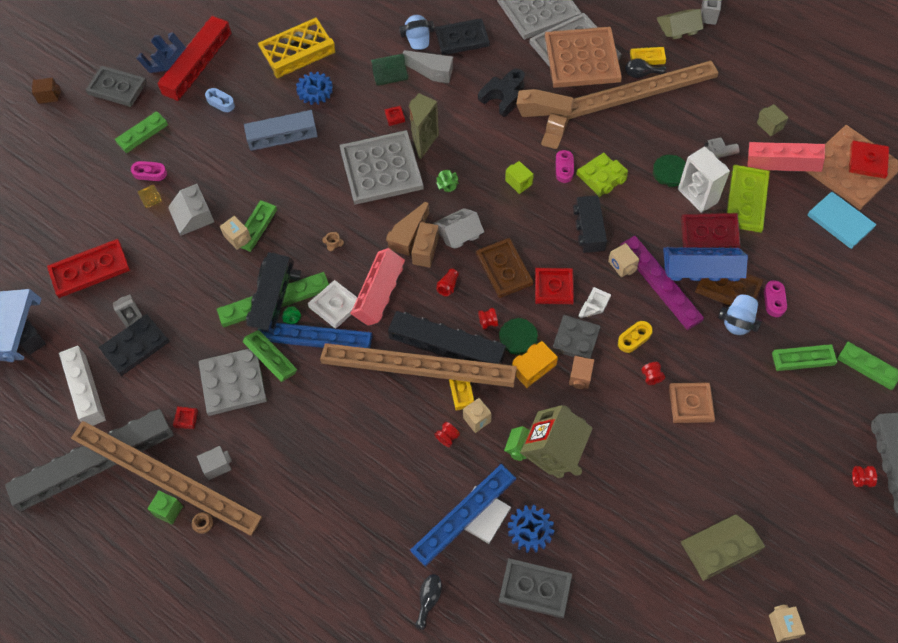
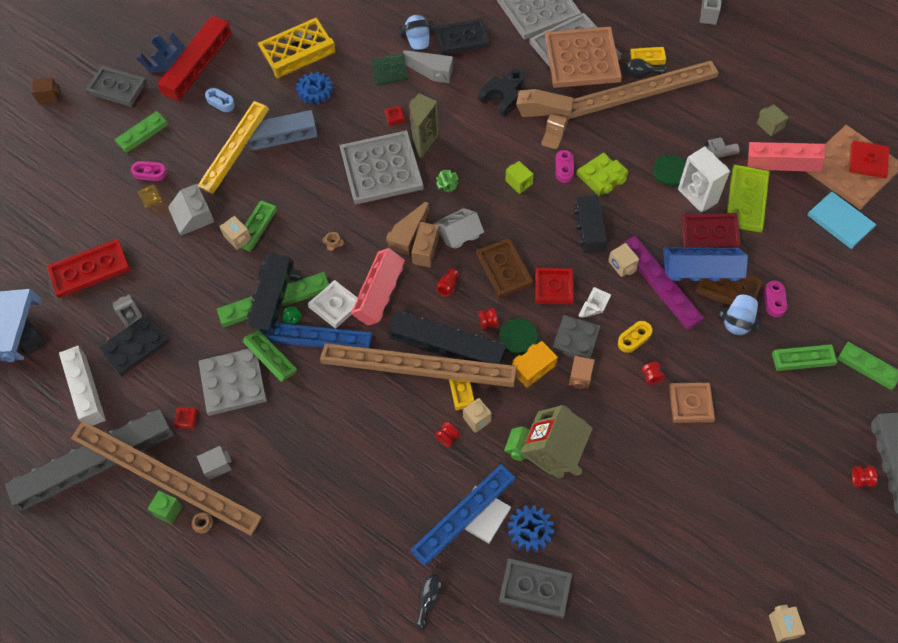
olive slope [657,9,703,39] -> none
olive slope [681,515,765,581] -> none
none -> yellow tile [198,101,269,195]

